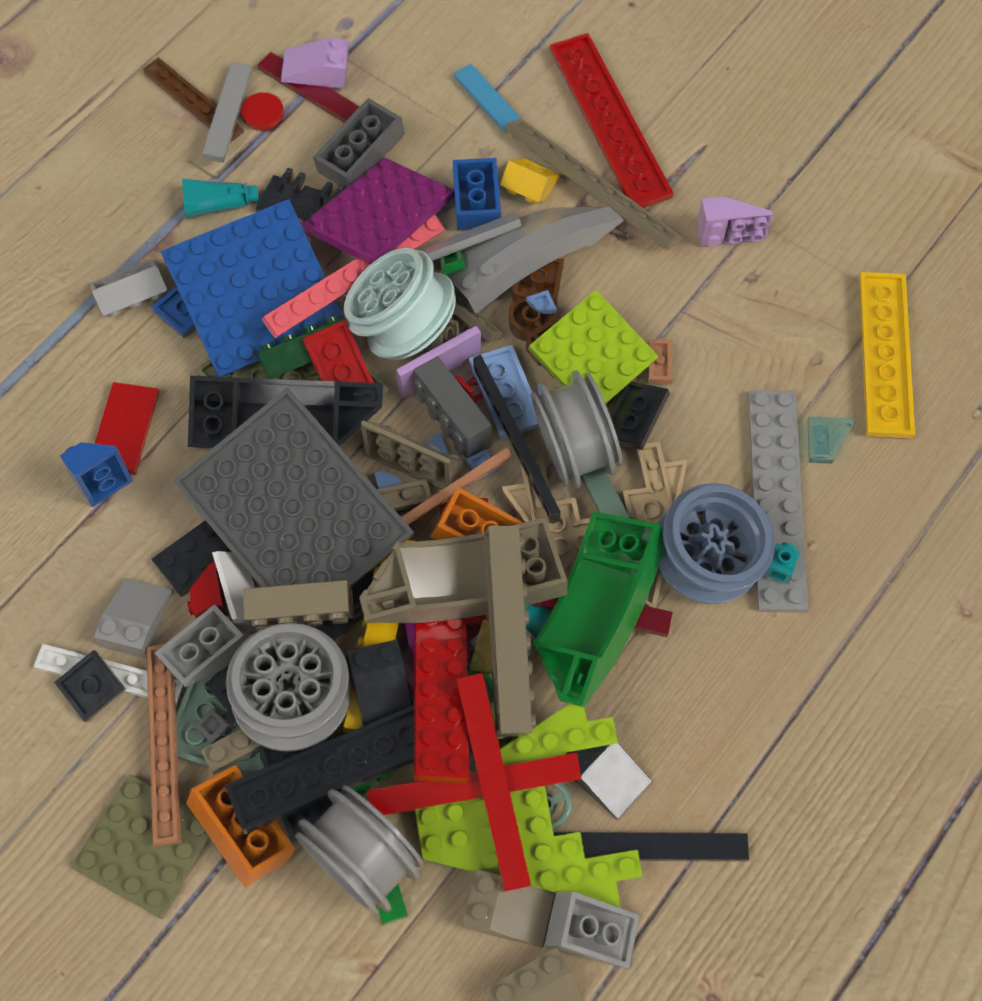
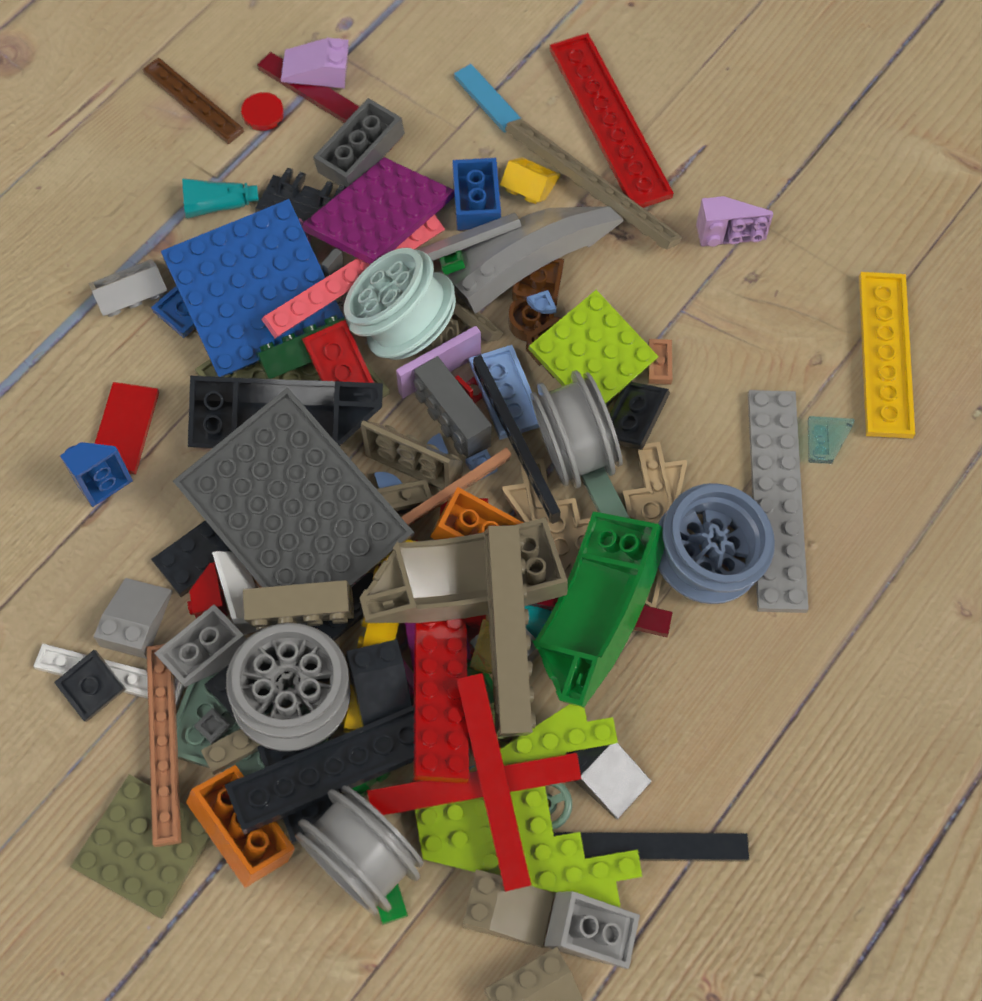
light grey tile [202,62,252,163] -> none
teal brick [764,542,800,584] -> none
none -> dark grey tile [322,248,344,278]

